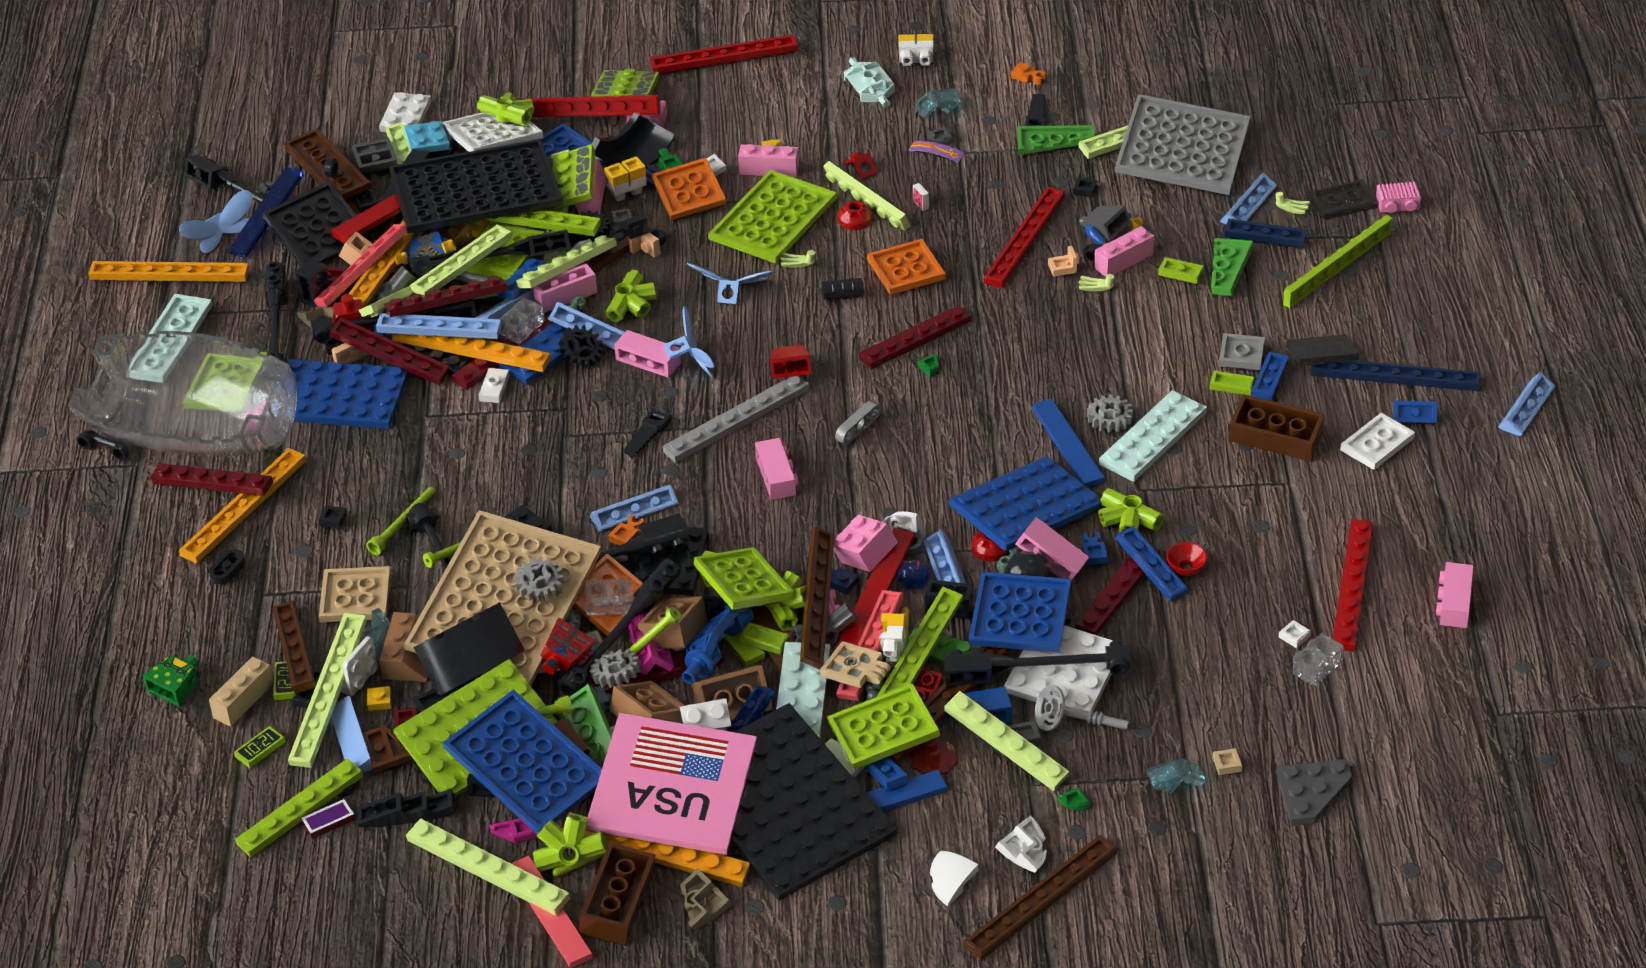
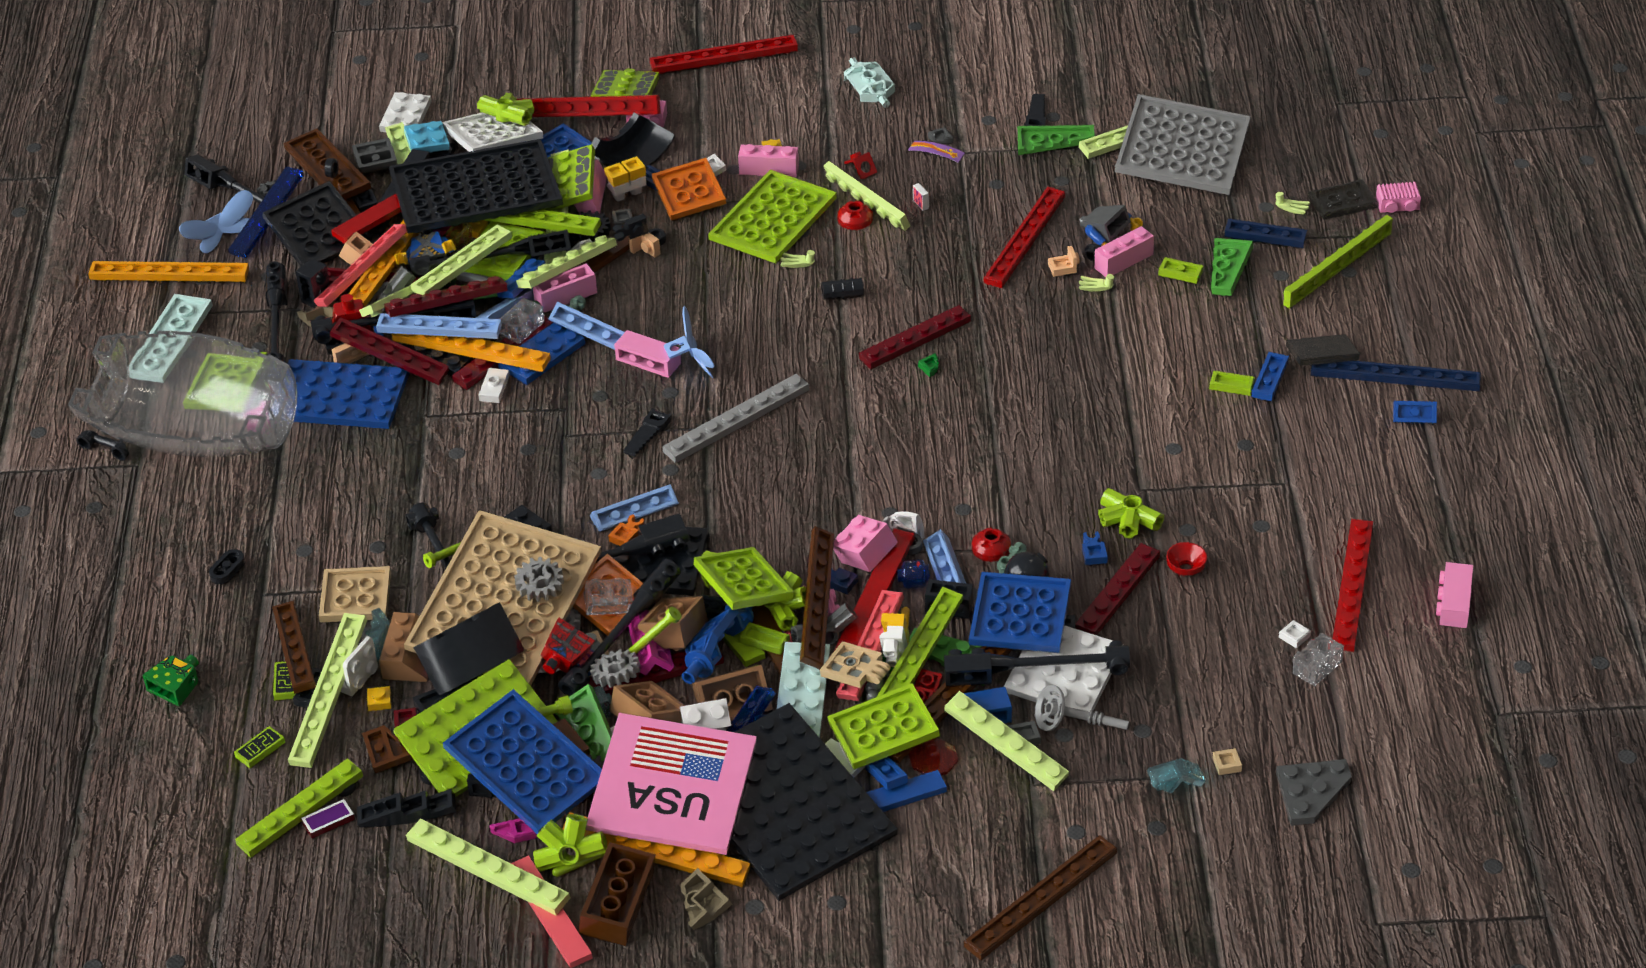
dark red plate [150,463,273,496] -> none
light orange plate [179,448,306,564] -> none
tan brick [209,656,274,727] -> none
black plate [318,505,347,529] -> none
light blue slope [331,696,373,773] -> none
lime piece [366,487,436,555] -> none
black gear [558,325,603,368] -> none
lime piece [606,270,656,323] -> none
green plate [658,148,683,171] -> none
light blue piece [687,263,774,304] -> none
bright pink brick [755,438,799,500] -> none
red torso [770,345,812,379] -> none
light grey beam [835,401,881,445] -> none
orange plate [867,239,946,295] -> none
white hips [898,34,934,66] -> none
clear light blue slope [914,89,961,118] -> none
white brick [930,851,978,906] -> none
blue plate [949,456,1104,552] -> none
white brick [995,815,1047,872] -> none
orange plate [1011,62,1046,85] -> none
bright pink brick [1015,517,1089,580] -> none
blue tile [1032,399,1104,488] -> none
green tile [1058,787,1090,811] -> none
black tile [1073,177,1097,198] -> none
light grey gear [1087,395,1133,433] -> none
light aqua plate [1099,390,1207,482] -> none
blue tile [1115,526,1188,602] -> none
light grey plate [1219,333,1265,370] -> none
light blue slope [1220,173,1277,224] -> none
reddish brown brick [1229,394,1325,462] -> none
white plate [1340,413,1415,470] -> none
light blue slope [1498,372,1555,436] -> none

